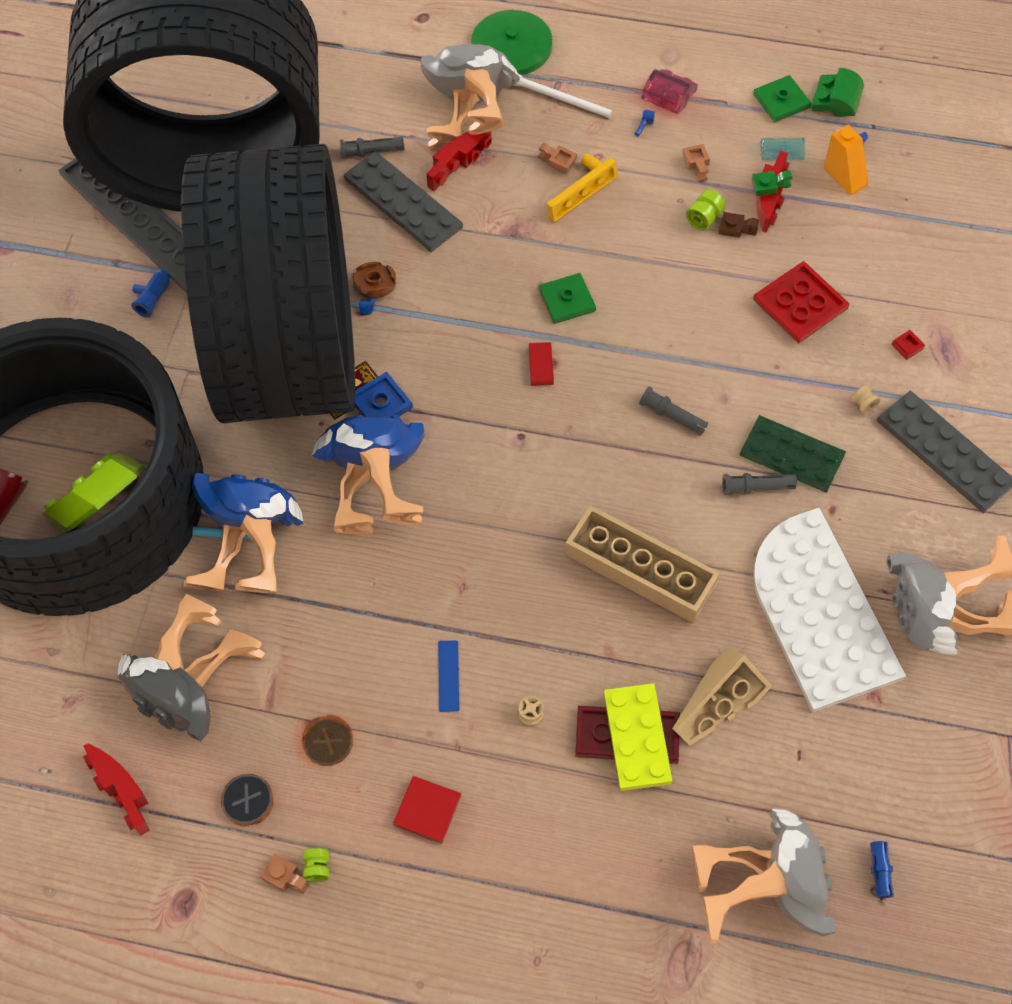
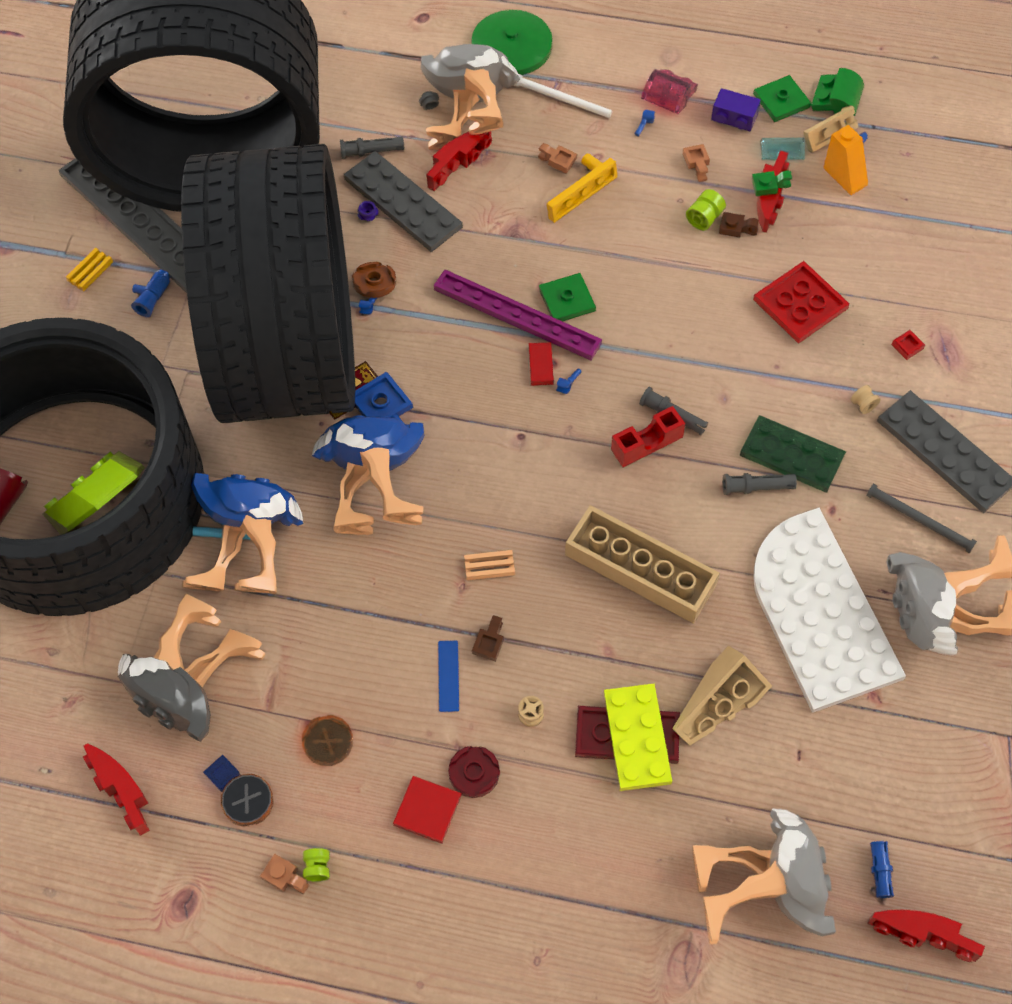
none -> yellow tile [66,247,113,291]
none -> clear blue tile [203,755,241,792]
none -> dark purple plate [357,201,379,221]
none -> dark grey plate [419,91,439,110]
none -> magenta plate [434,269,602,361]
none -> dark red tile [448,746,500,798]
none -> light nougat tile [464,550,515,580]
none -> reddish brown plate [472,615,504,662]
none -> blue hand [556,368,582,394]
none -> red arch [611,406,685,467]
none -> dark purple brick [711,88,761,132]
none -> tan plate [803,106,859,152]
none -> dark grey bar [866,483,977,554]
none -> red slope [867,909,985,962]

